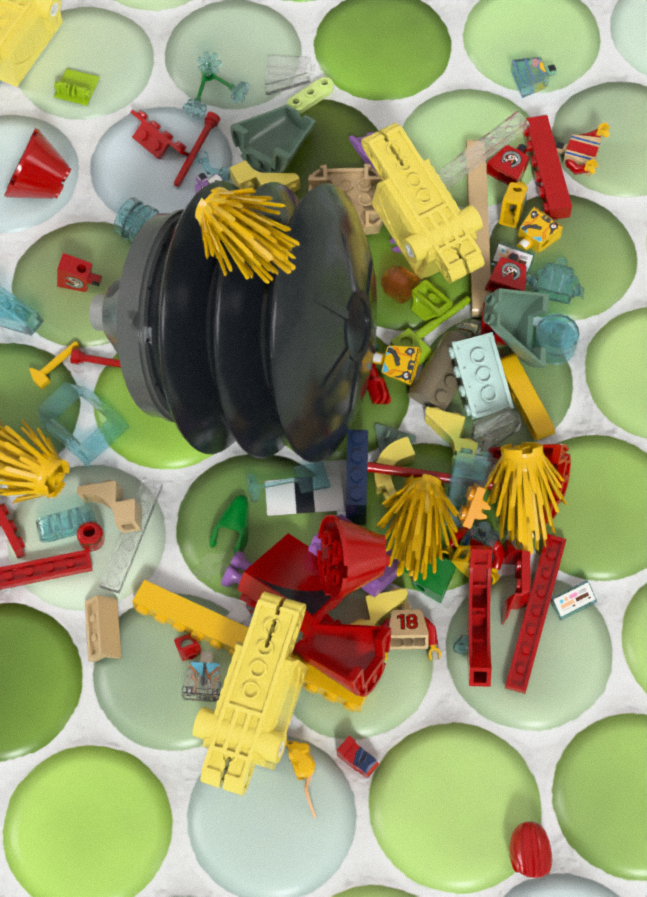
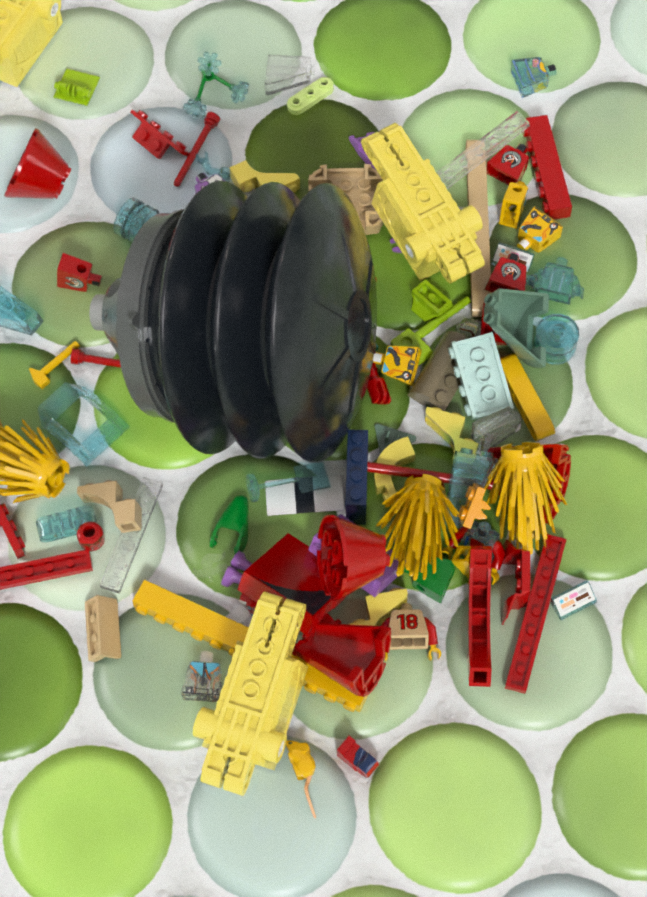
red bracket [174,633,202,661] -> none
yellow plant [195,187,300,284] -> none
sand green cone [230,105,316,173] -> none
clear orange piece [381,266,420,304] -> none
clear light blue arm [453,635,468,654] -> none
red hair [509,821,553,878] -> none
torso [556,123,610,177] -> none

